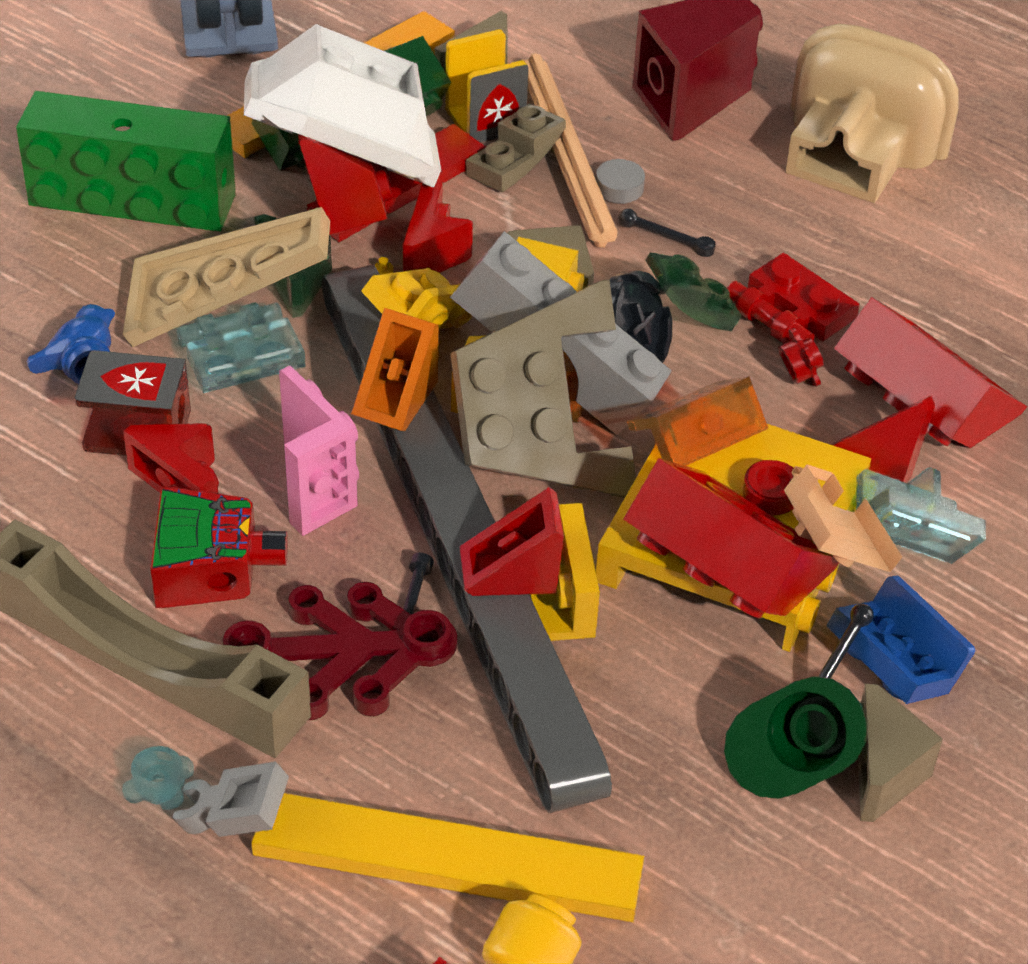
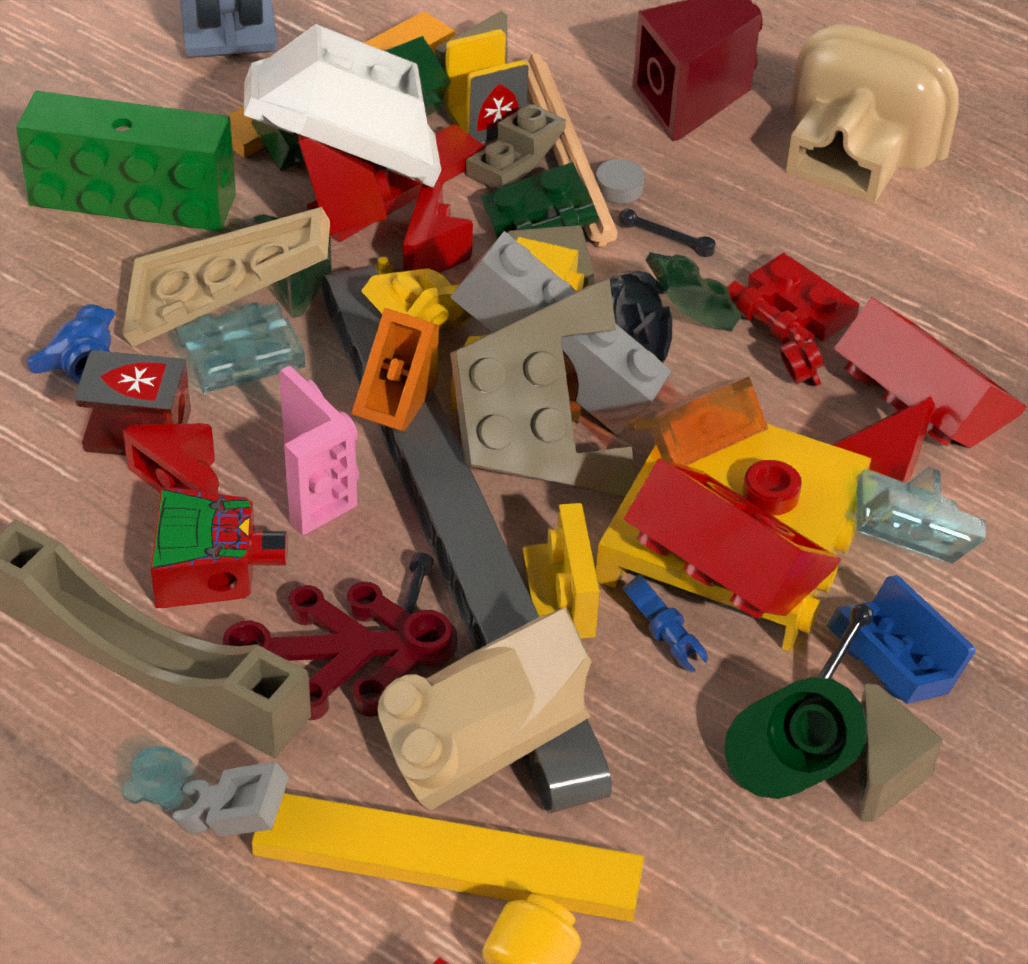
red slope [460,487,564,596] -> none
light nougat piece [784,464,902,572] -> none
none -> tan slope [378,606,592,811]
none -> dark green plate [480,162,599,239]
none -> blue piece [622,574,708,672]

